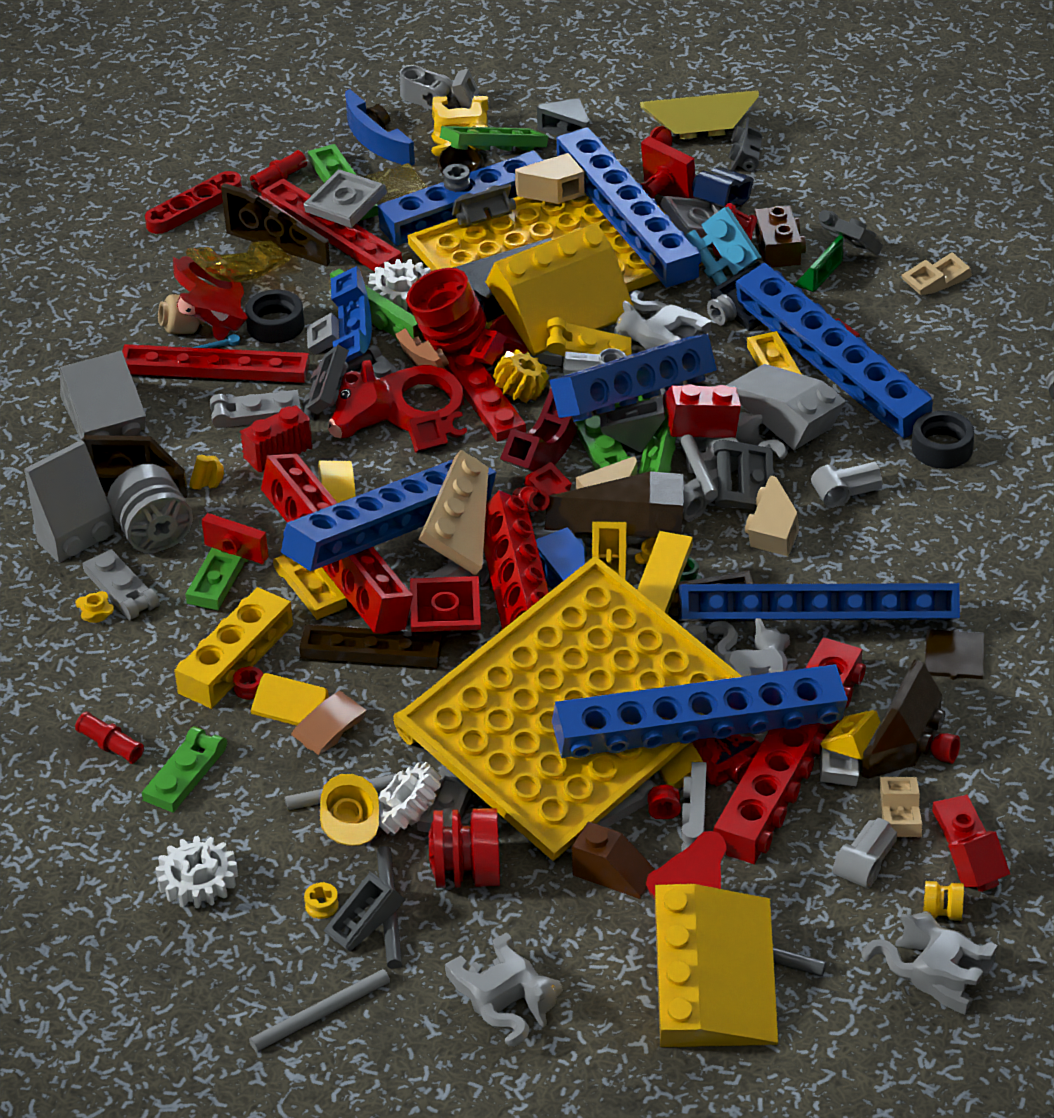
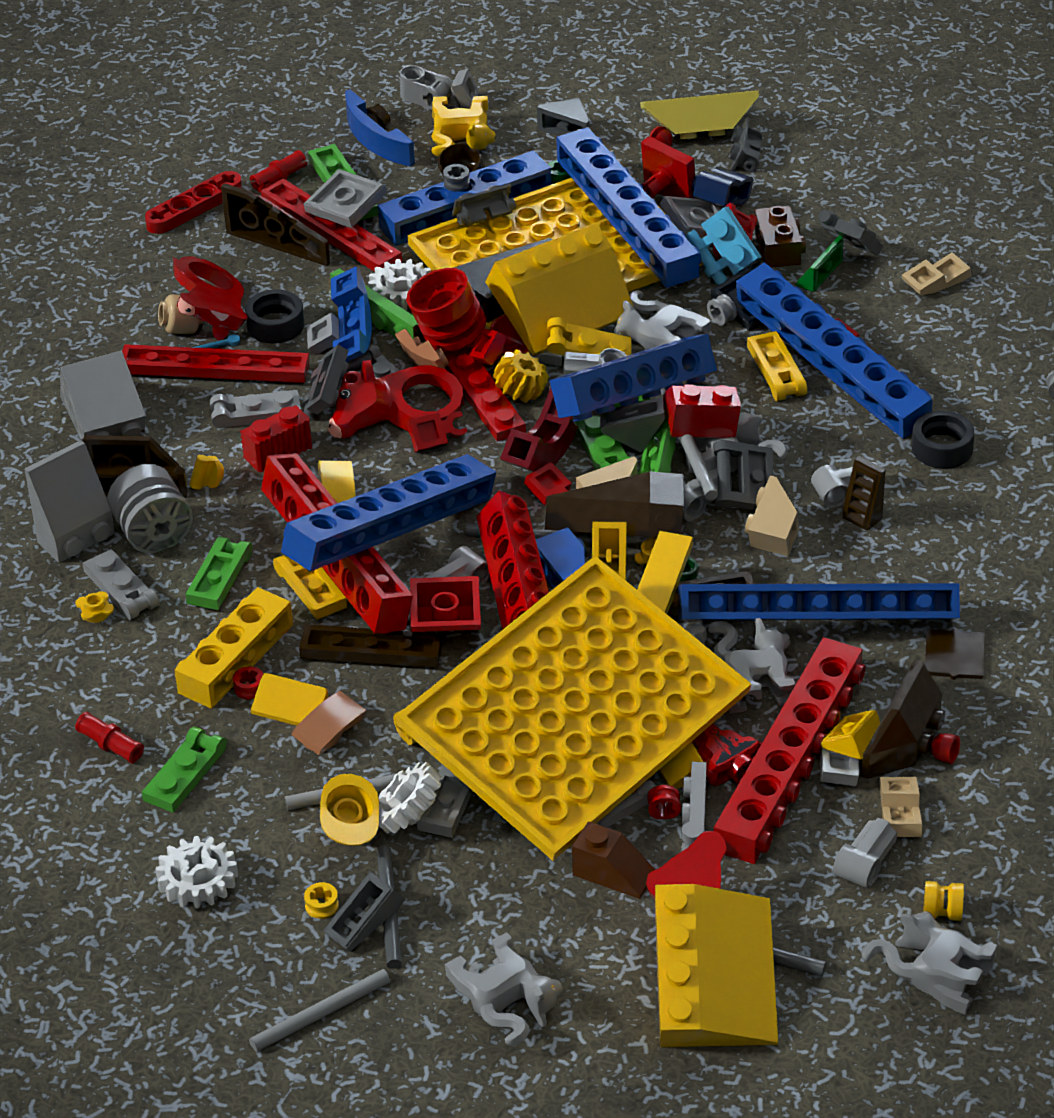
clear yellow slope [185,241,291,282] -> none
red plate [202,513,269,564] -> none
clear yellow piece [365,163,427,203] -> none
tan wing [418,450,489,576] -> none
red wheel [429,808,500,888] -> none
bright green plate [440,126,549,151] -> none
red pin [512,485,550,512] -> none
tan slope [515,153,585,204] -> none
blue brick [552,664,848,758] -> none
light grey slope [726,364,846,450] -> none
red plate [932,795,986,844] -> none
red brick [948,831,1010,891] -> none
none -> dark brown slope [842,456,886,530]

